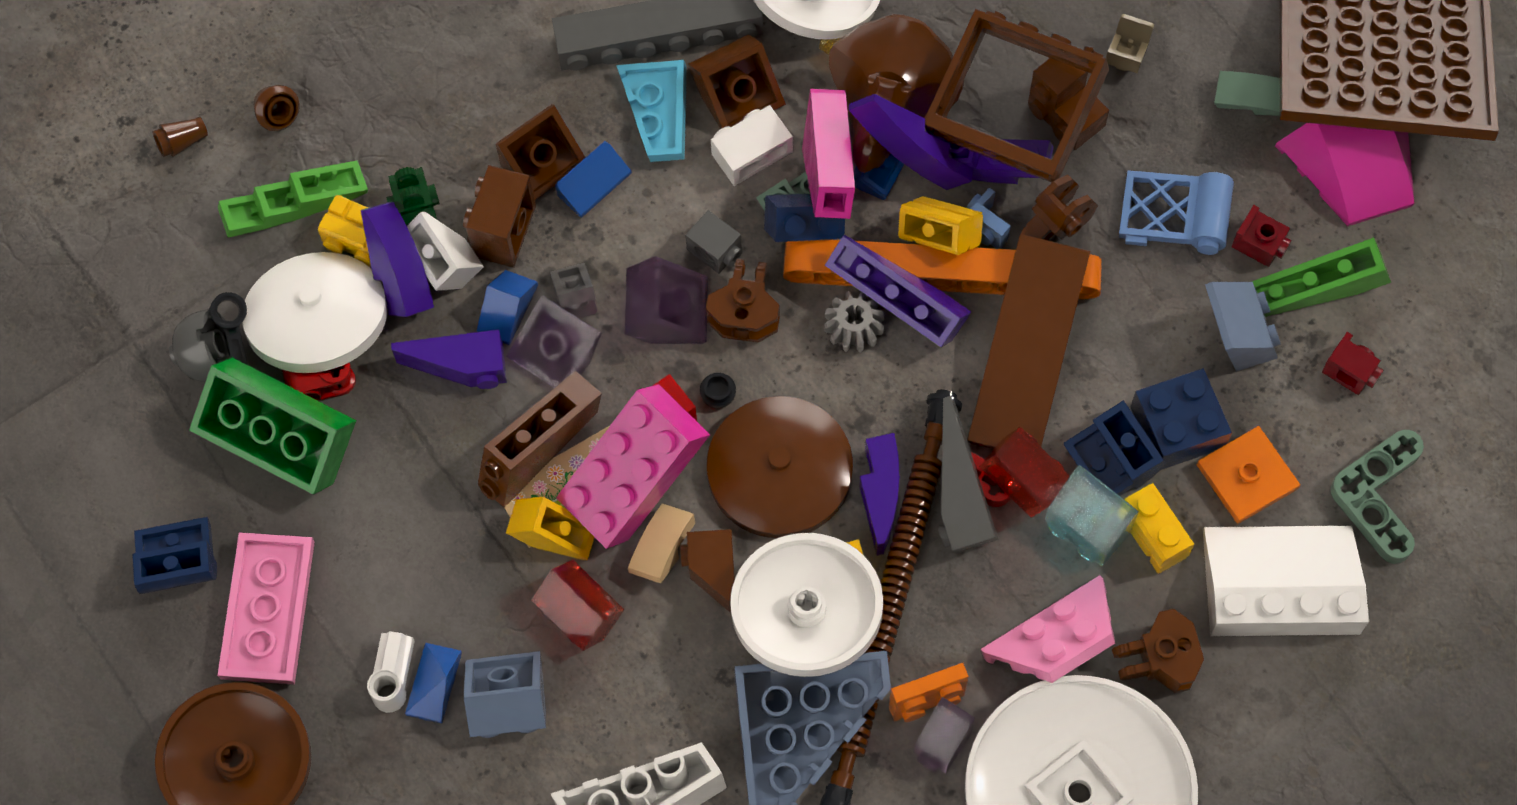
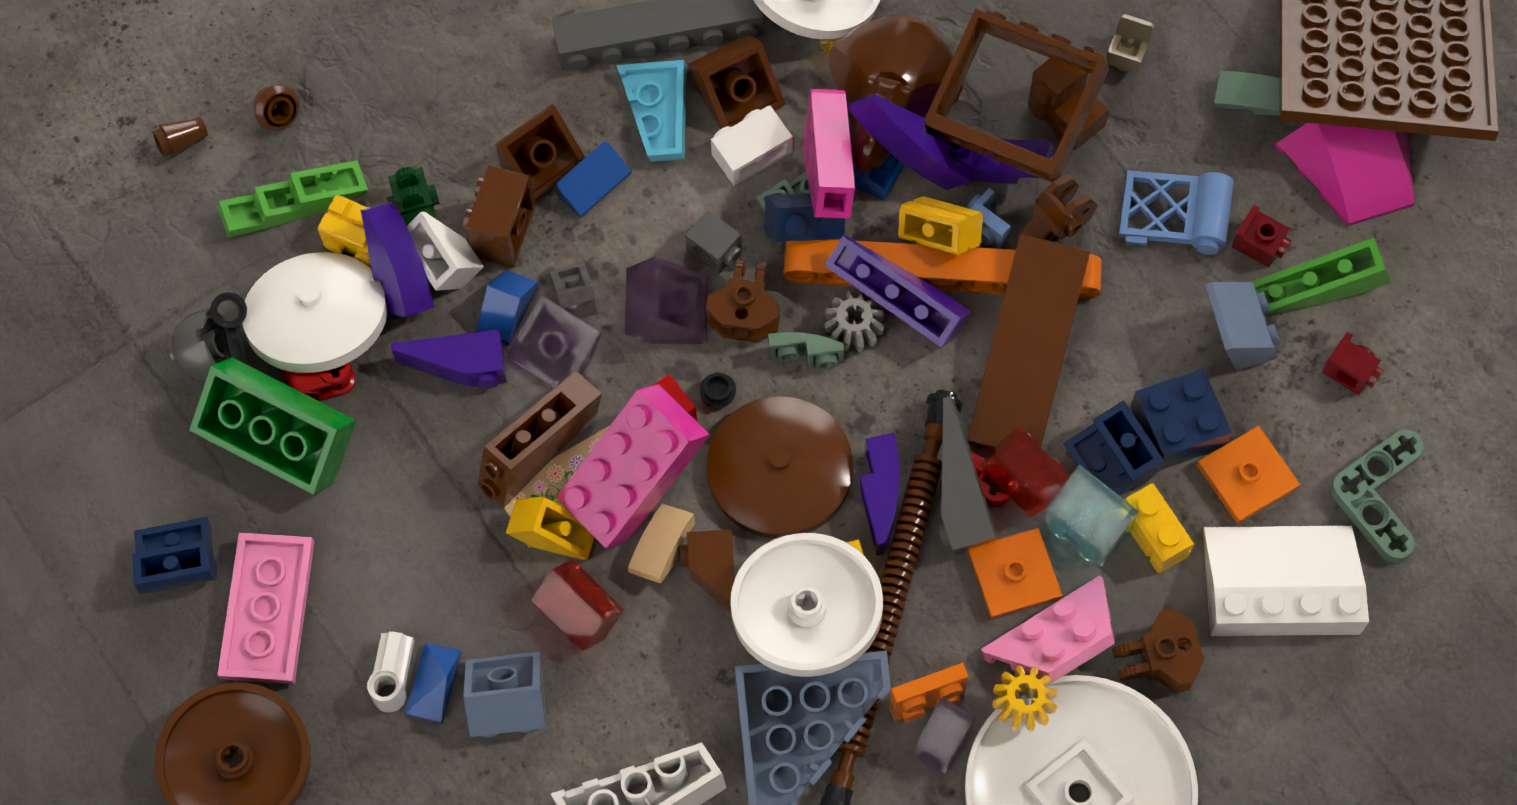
none -> sand green slope [768,332,844,370]
none -> orange plate [967,528,1063,620]
none -> yellow gear [992,666,1058,732]

